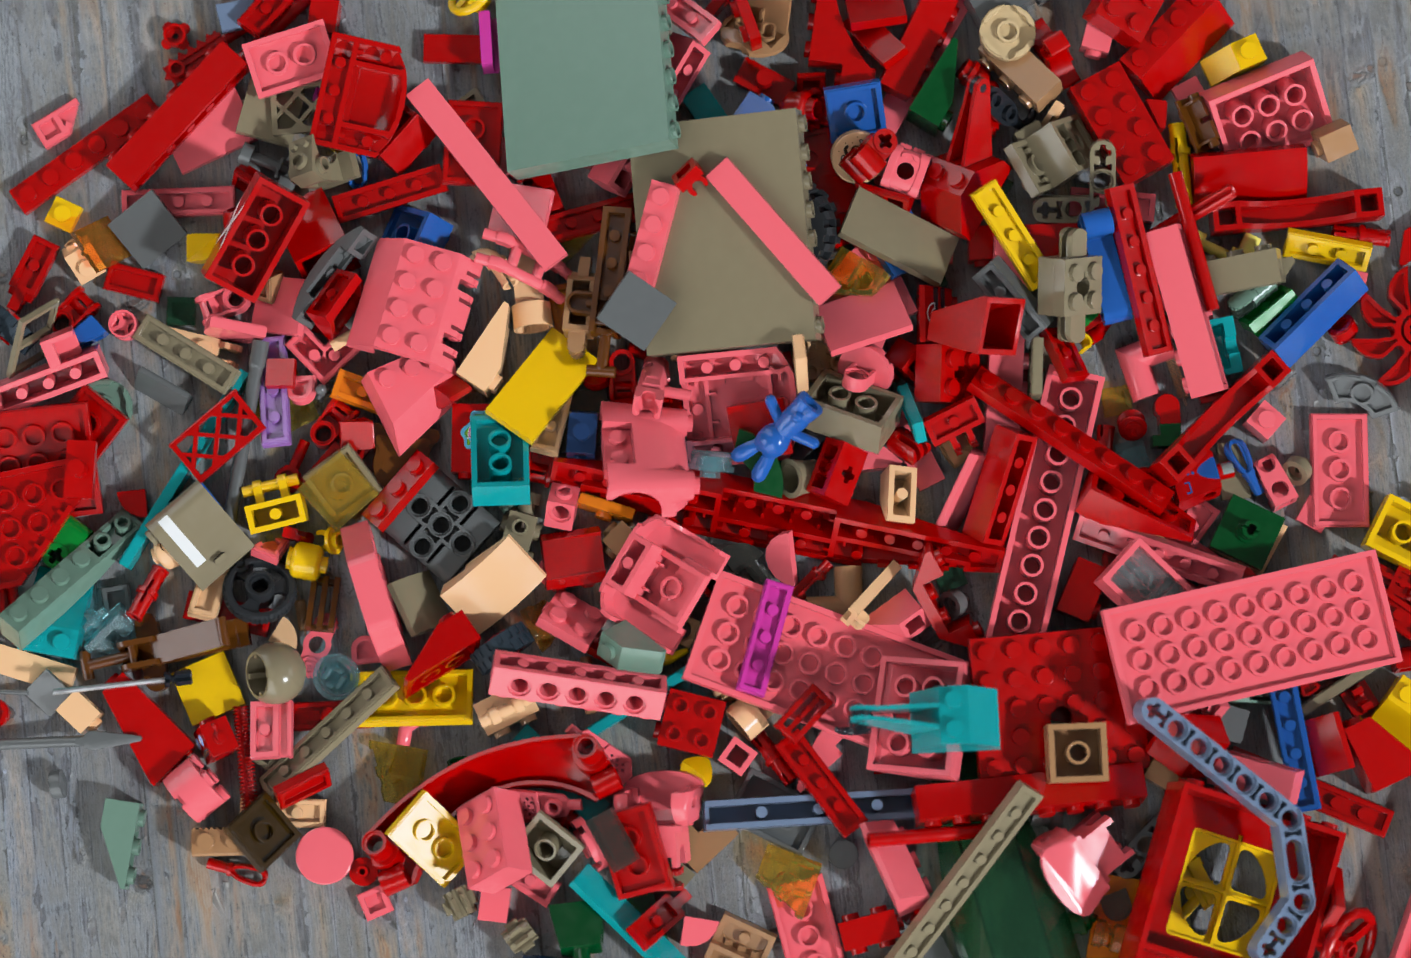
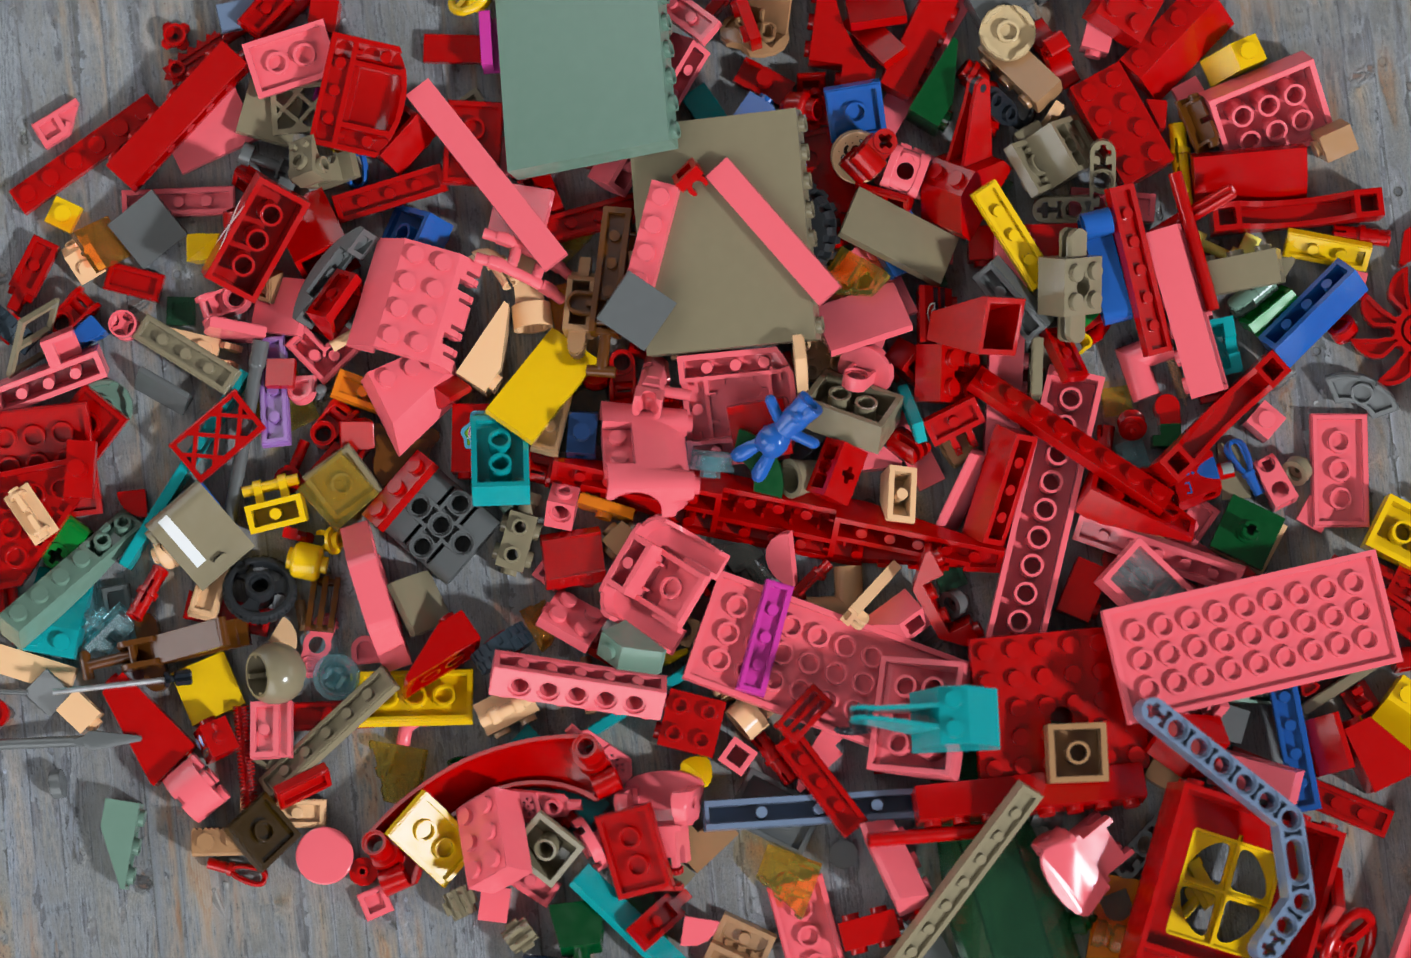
coral tile [251,538,289,566] -> none
light nougat slope [440,534,547,635] -> none
clear smoke tile [586,807,640,873] -> none
none -> light nougat hinge [3,482,60,546]

